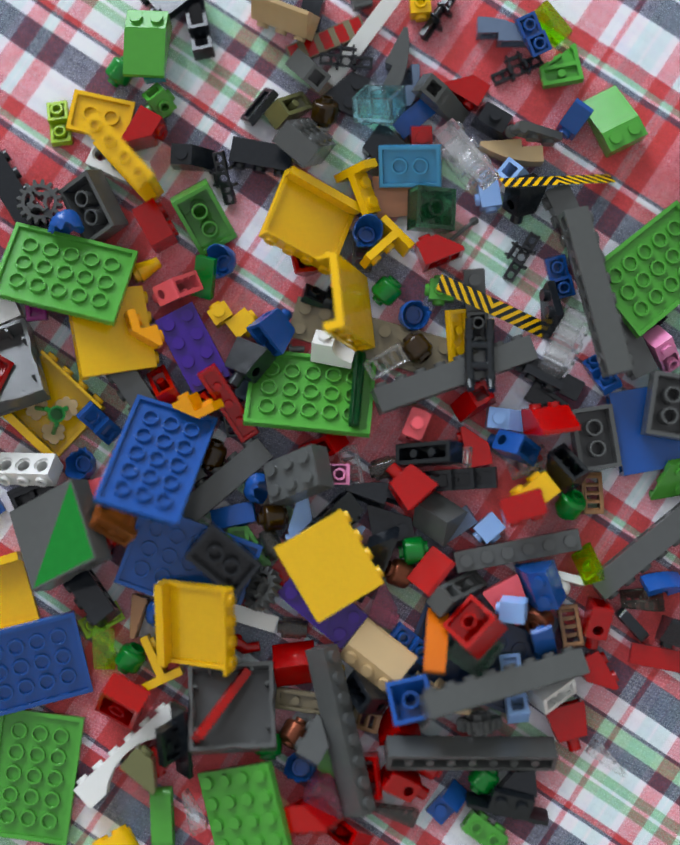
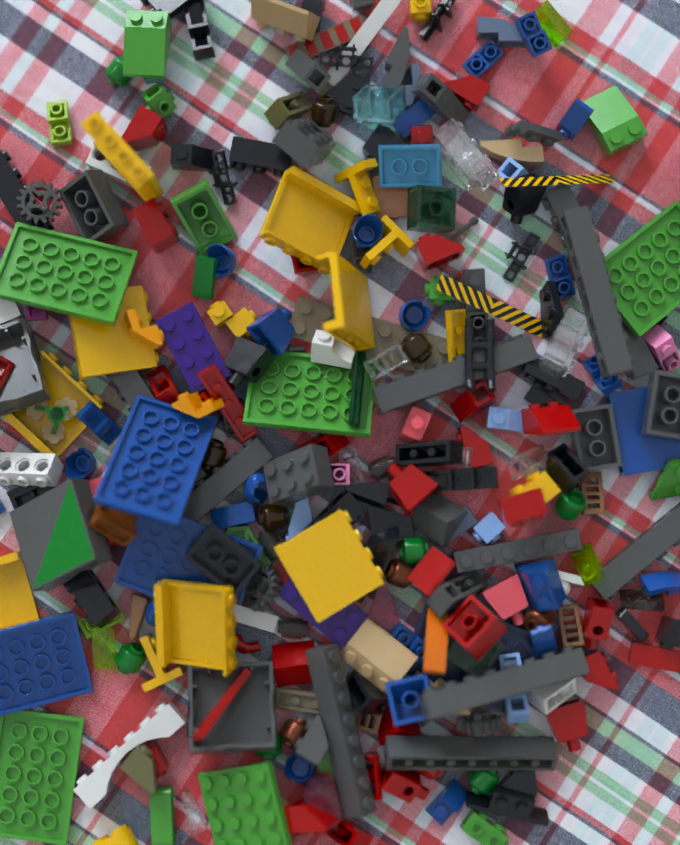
blue hair [48,209,85,234] -> none
yellow plate [66,89,136,137] -> none
red brick [95,672,151,730] -> none
yellow cone [132,257,162,283] -> none
coral torso [152,270,204,307] -> none
black bracket [155,701,194,779] -> none
black tile [240,88,279,126] -> none
black slope [301,283,335,309] -> none
green head [371,275,402,306] -> none
clear smoke slope [375,802,420,828] -> none
black torso [470,102,514,140] -> none
light blue brick [474,180,502,214] -> none
blue torso [488,429,541,467] -> none
black piece [490,51,544,87] -> none
light blue brick [495,595,528,625] -> none
bright green wing [539,43,584,89] -> none
clear slope [585,738,627,778] -> none
none -> blue slope [462,39,505,78]

